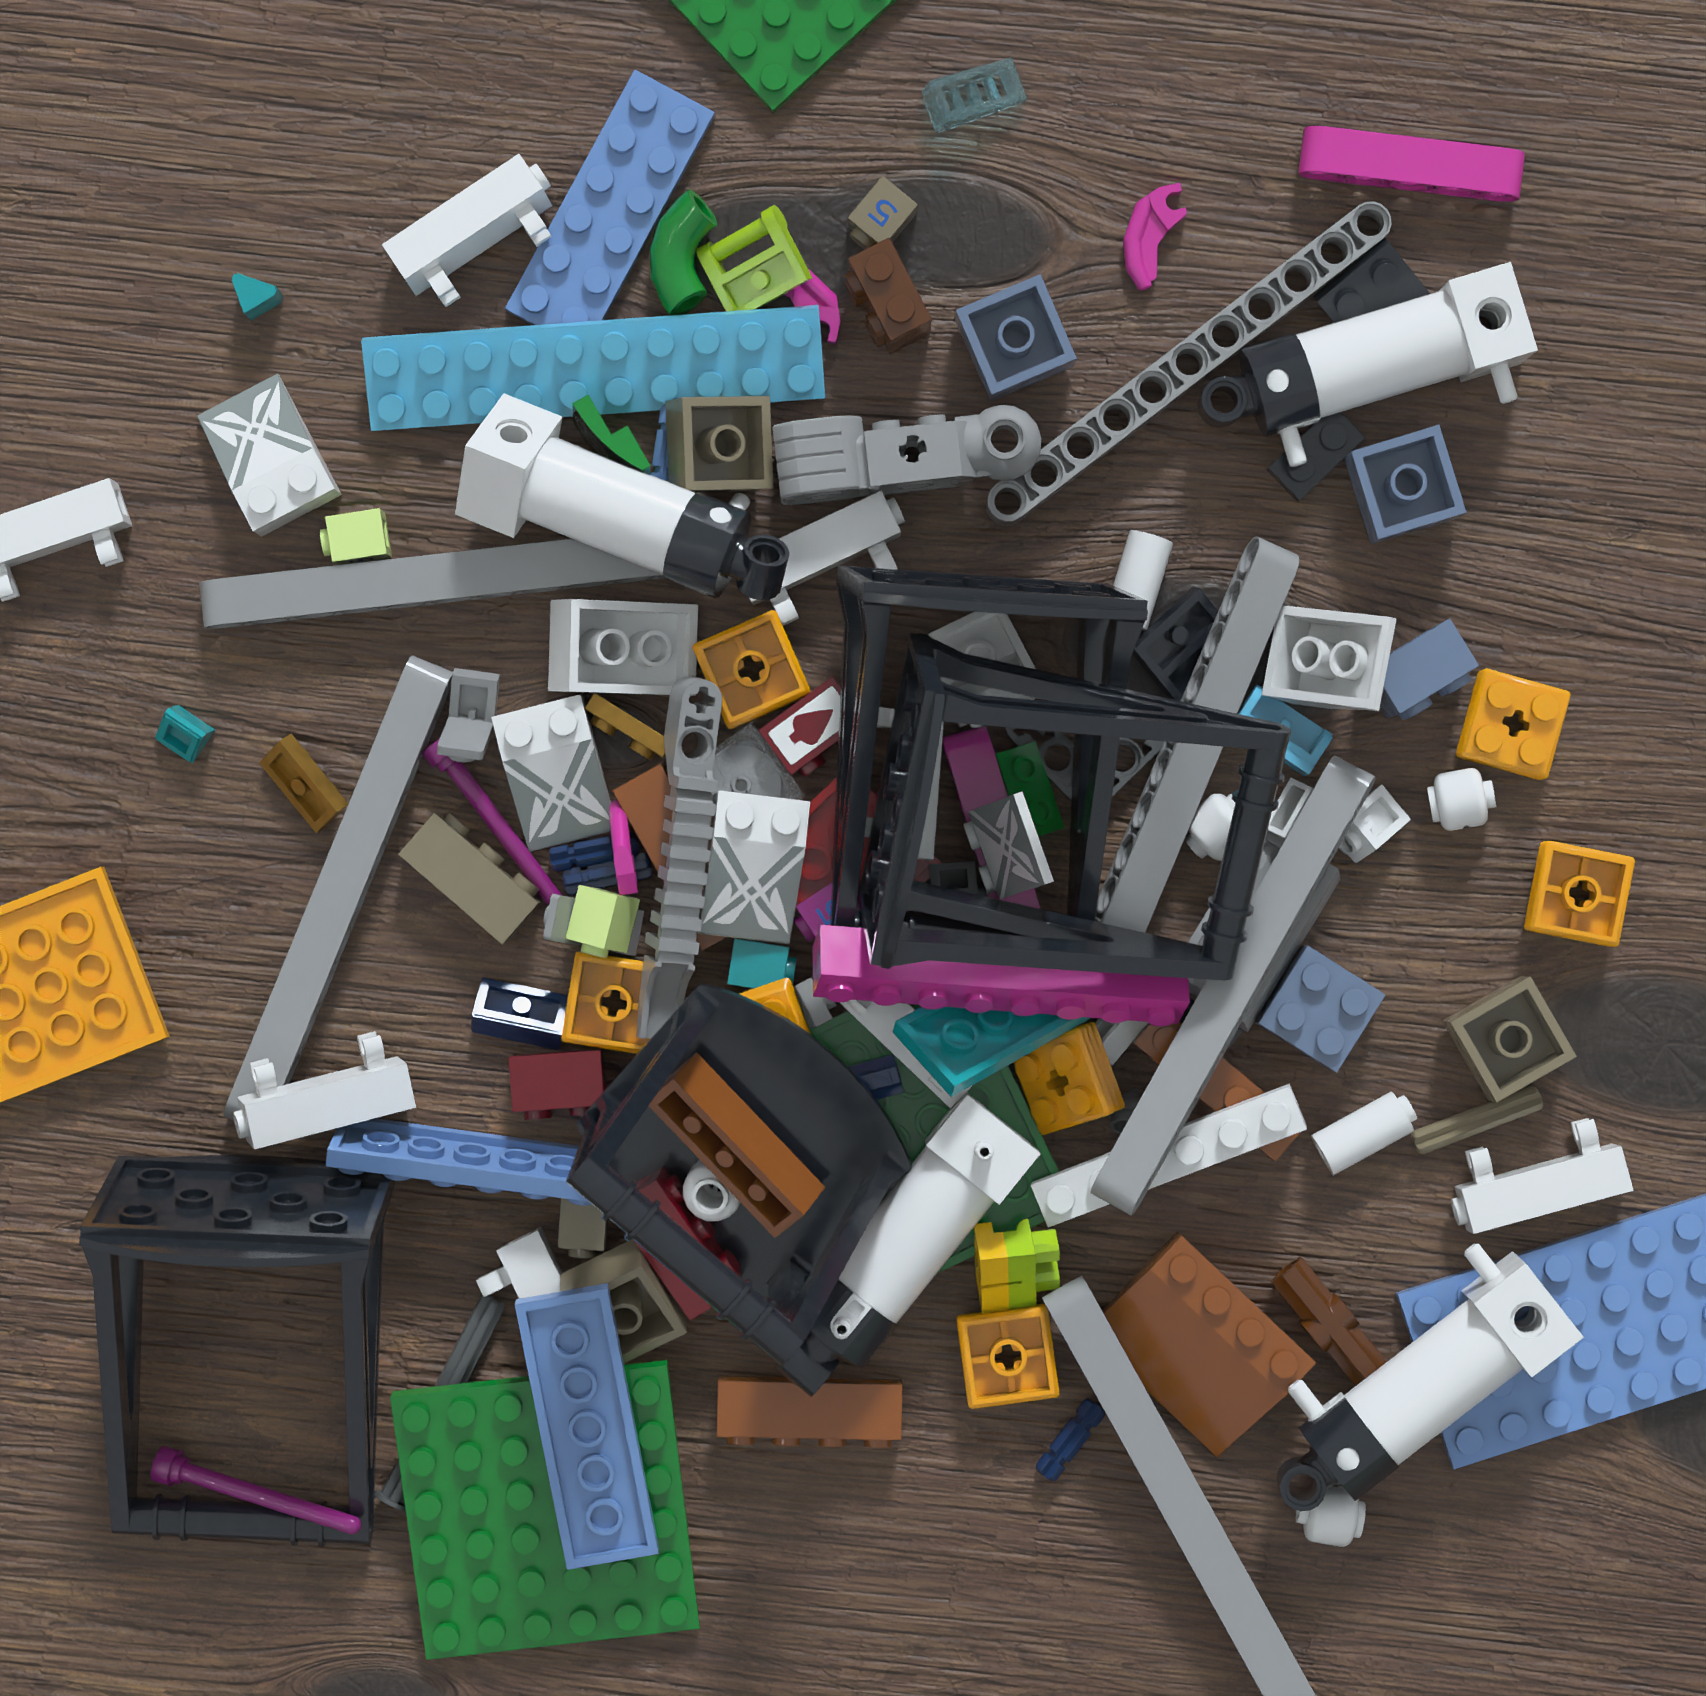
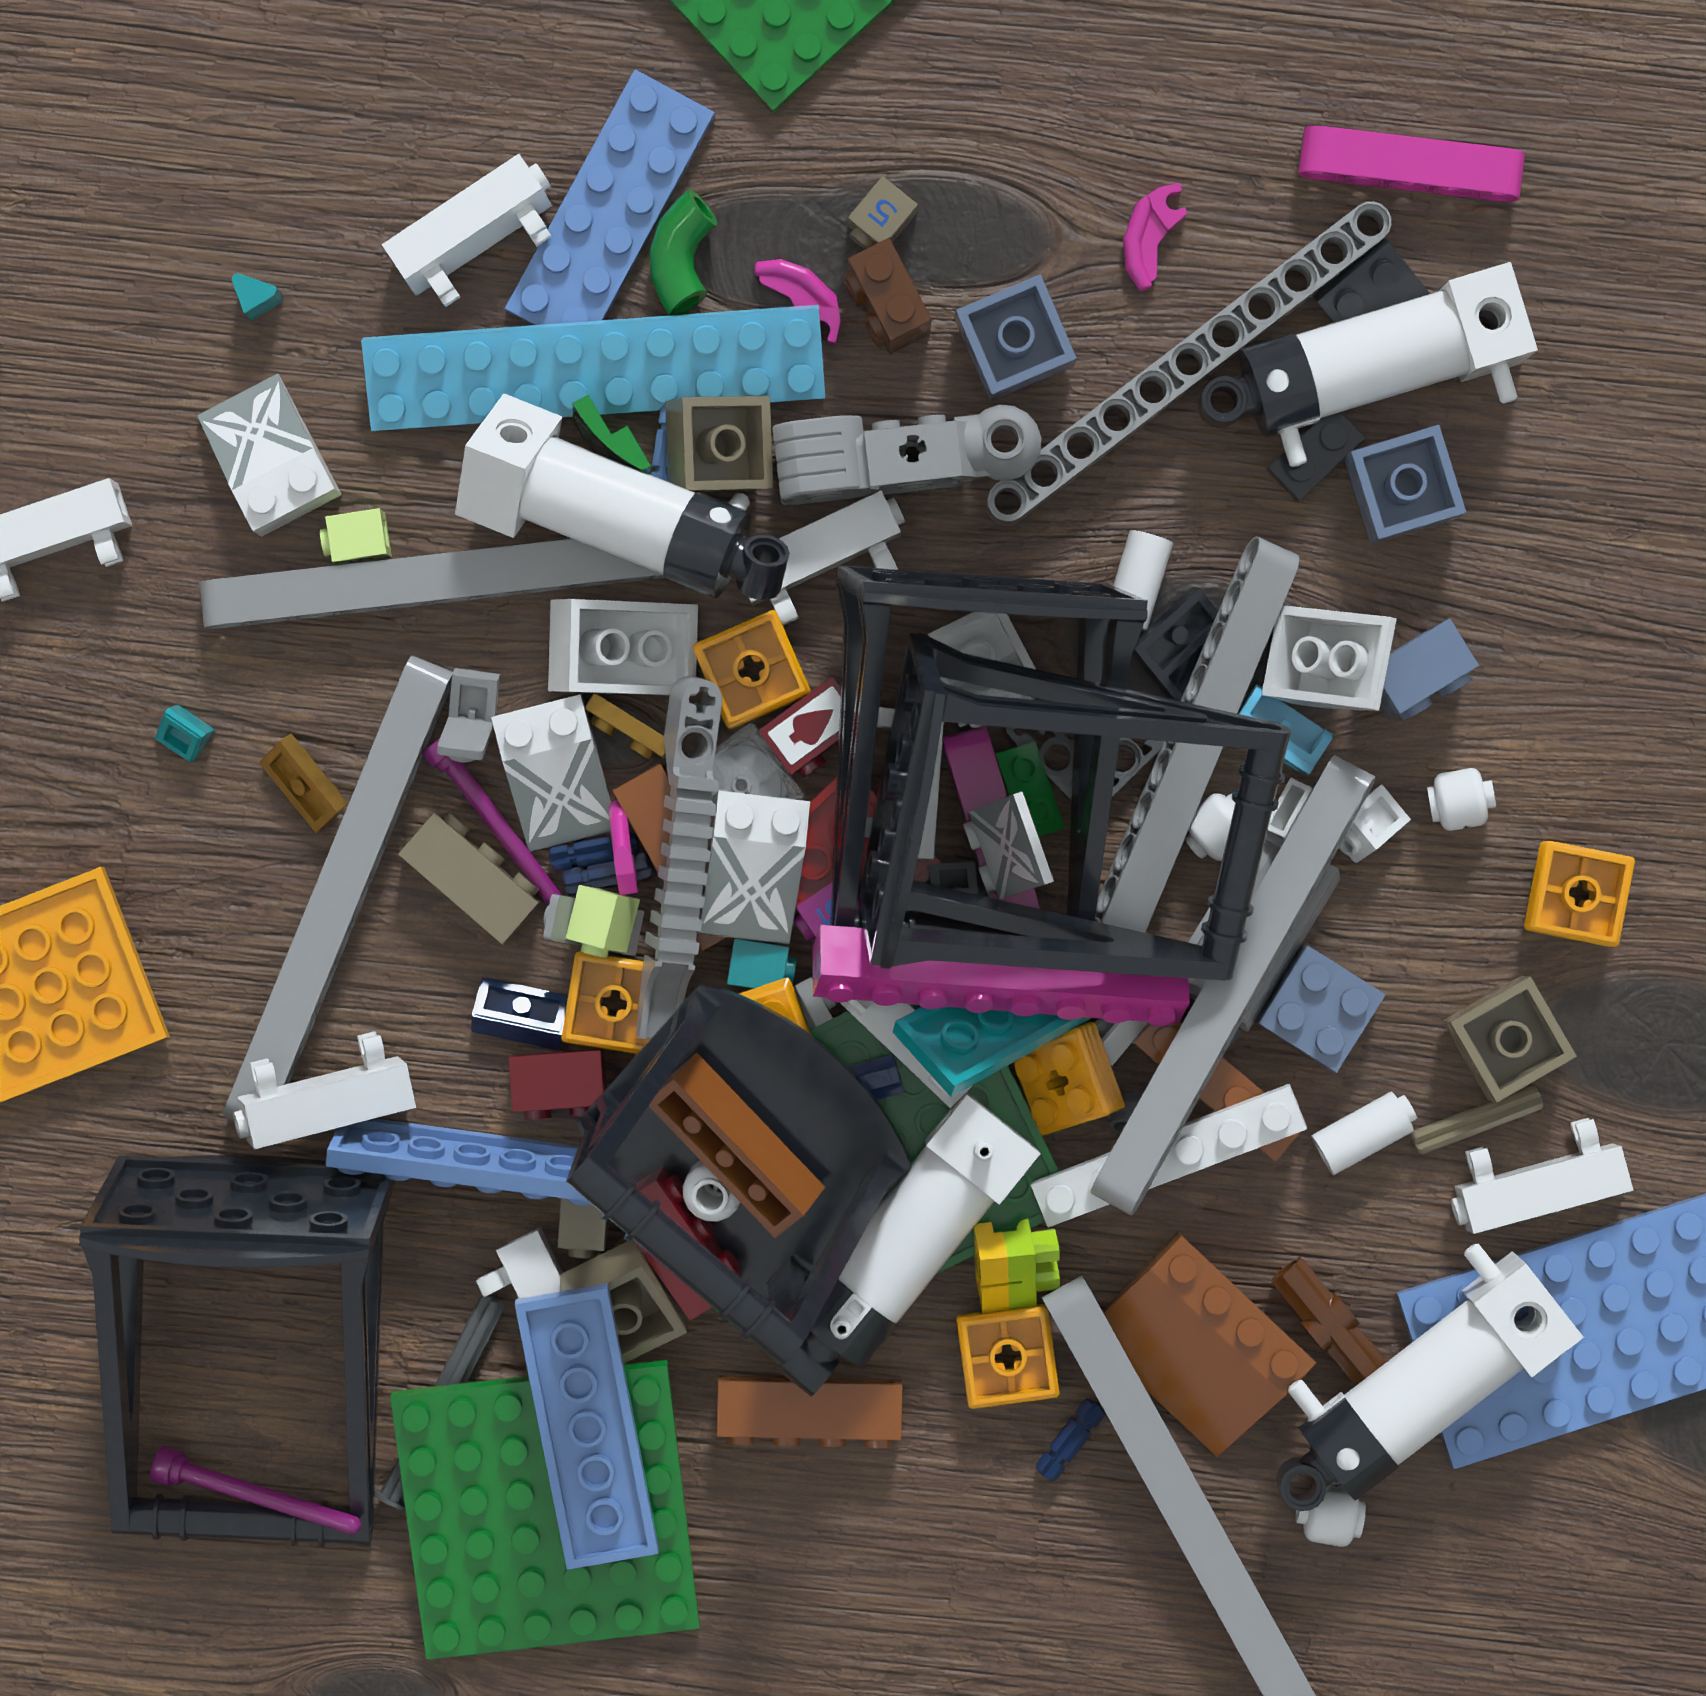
lime plate [697,205,813,311] -> none
clear light blue slope [922,57,1027,133] -> none
light orange brick [1456,668,1571,780] -> none

